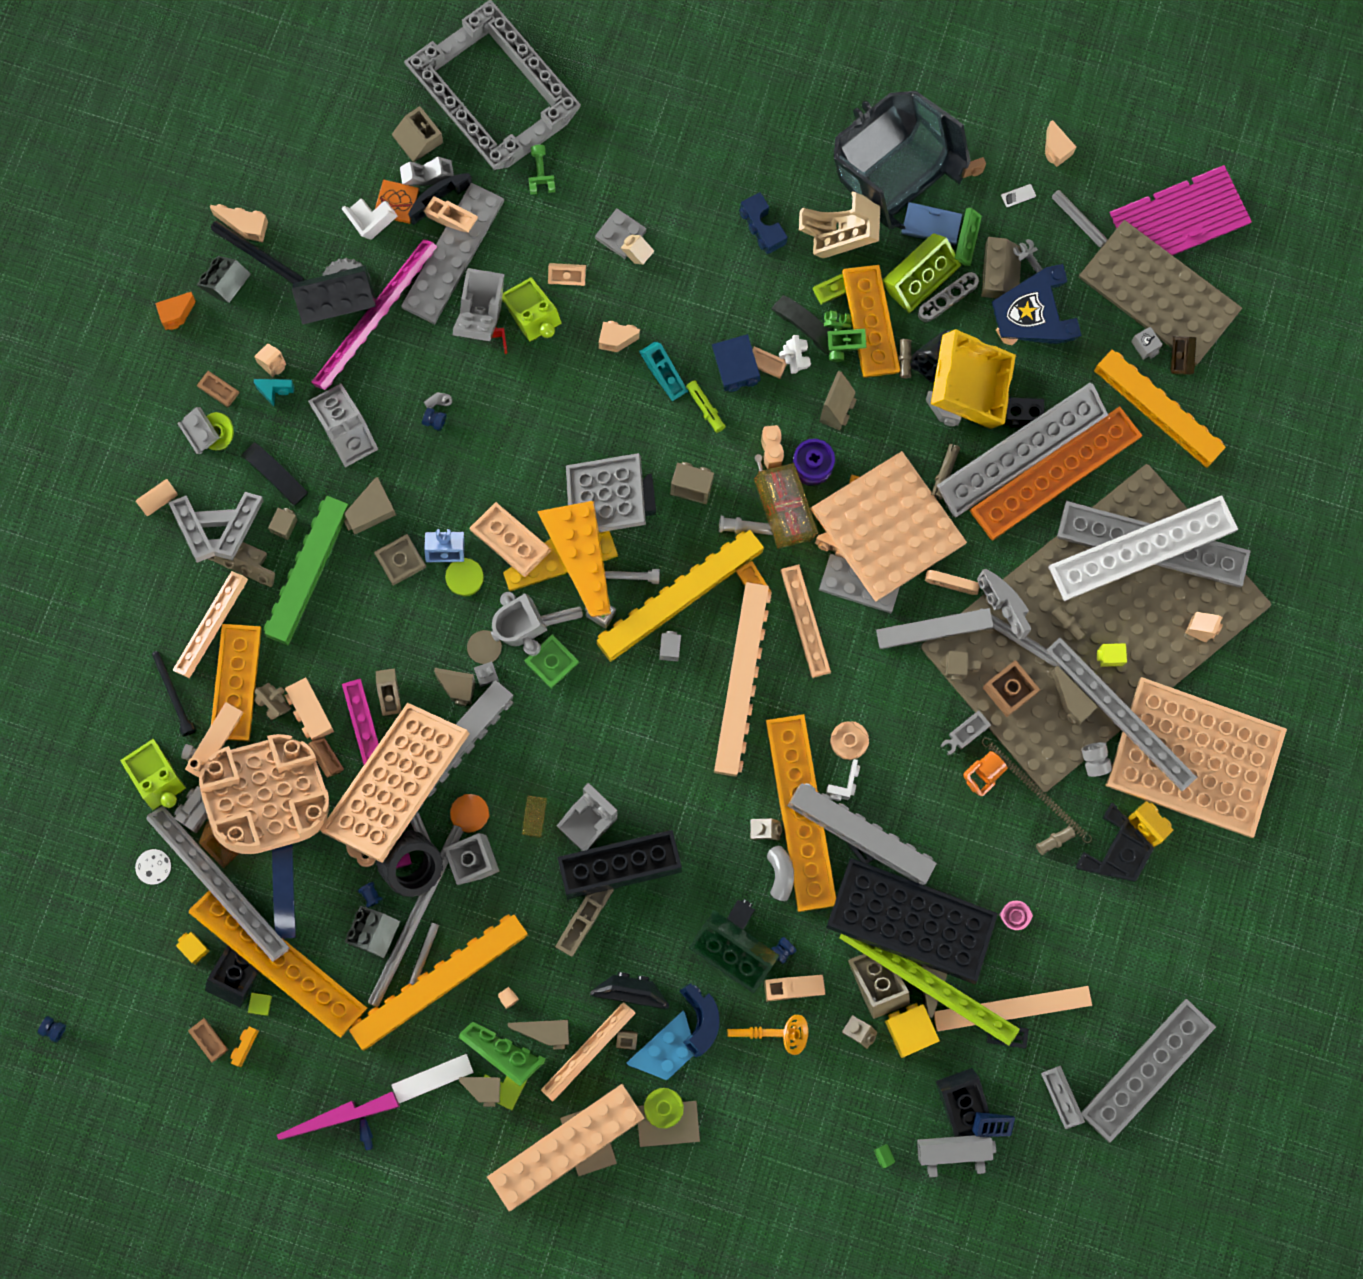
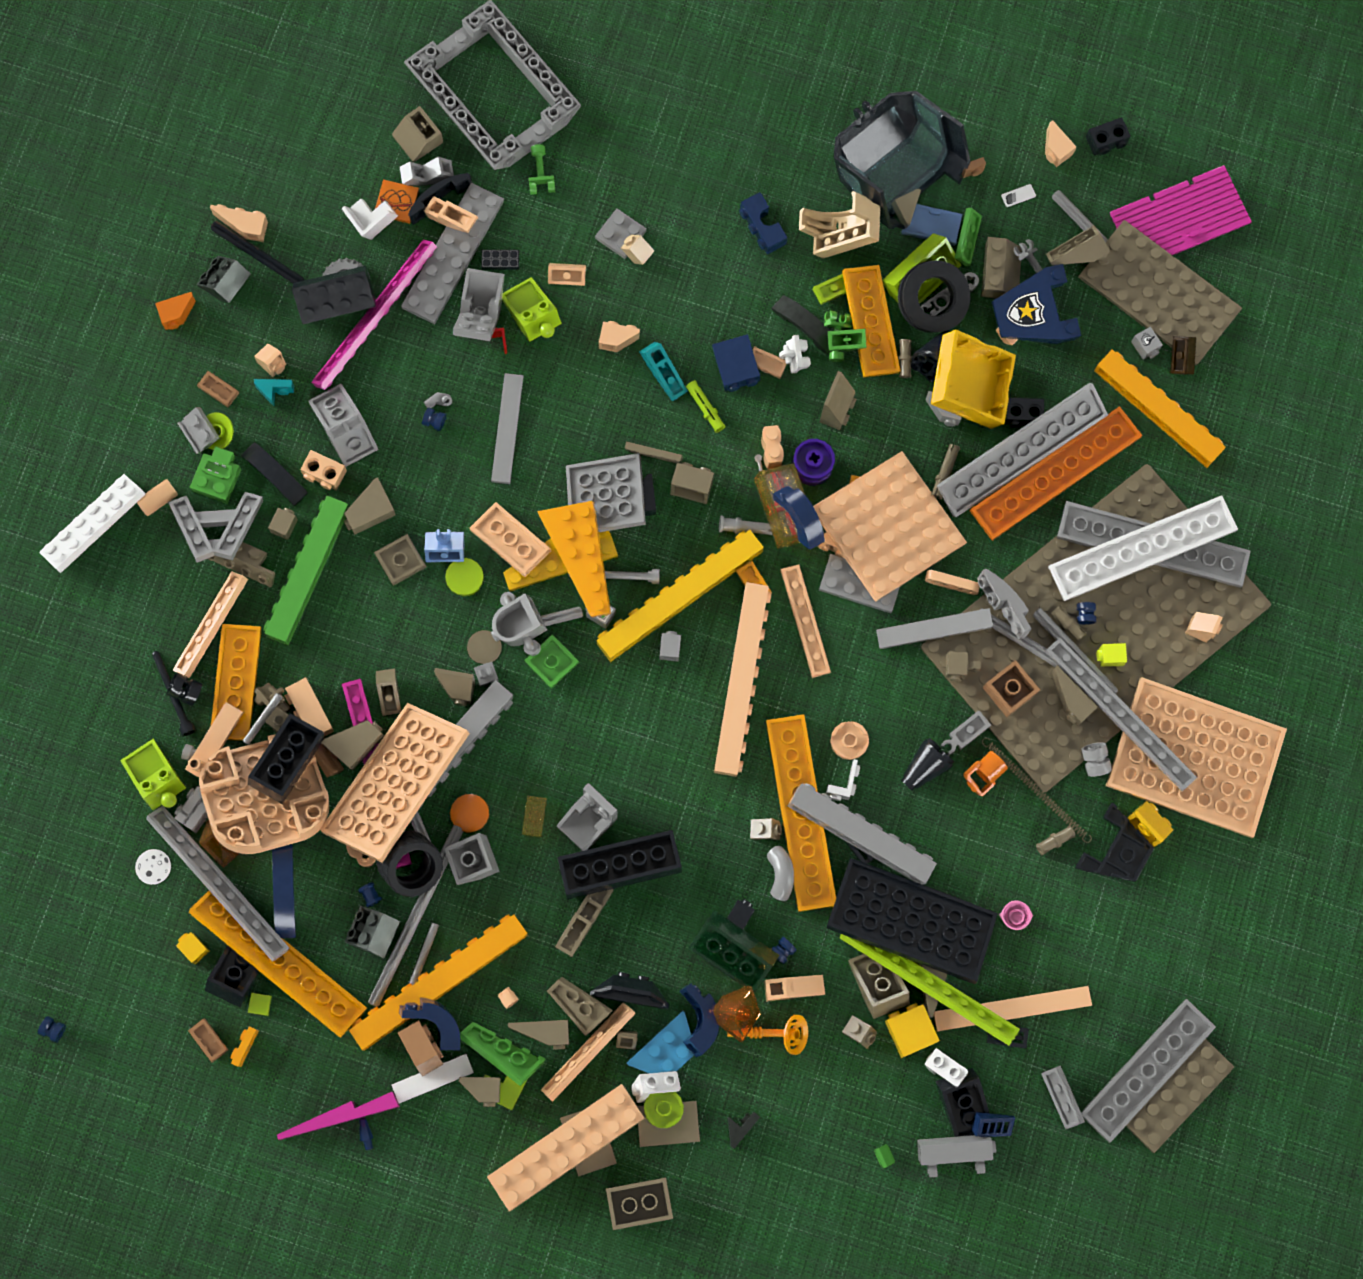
none -> white plate [39,474,145,573]
none -> black wheel [166,672,202,706]
none -> bright green piece [190,446,241,504]
none -> light grey bar [243,693,283,745]
none -> black brick [248,714,324,804]
none -> dark tan bracket [266,707,288,732]
none -> light nougat brick [300,450,347,491]
none -> dark tan slope [321,720,384,771]
none -> medium nougat brick [398,1021,444,1077]
none -> dark blue arch [399,998,460,1050]
none -> black tile [482,250,519,270]
none -> light grey tile [491,373,524,484]
none -> dark tan wing [547,977,613,1036]
none -> dark tan brick [606,1177,673,1230]
none -> dark tan tile [625,442,683,464]
none -> white bracket [632,1071,681,1103]
none -> clear orange slope [713,986,760,1042]
none -> pearl dark grey slope [728,1112,760,1149]
none -> dark blue arch [773,486,825,550]
none -> dark tan slope [891,189,921,228]
none -> black tyre [898,261,970,333]
none -> black cone [901,738,955,791]
none -> white bracket [925,1048,968,1087]
none -> light grey axle [1033,608,1118,694]
none -> dark tan slope [1046,225,1110,265]
none -> dark blue wheel [1077,602,1096,625]
none -> black brick [1086,117,1131,156]
none -> dark tan plate [1126,1039,1234,1153]

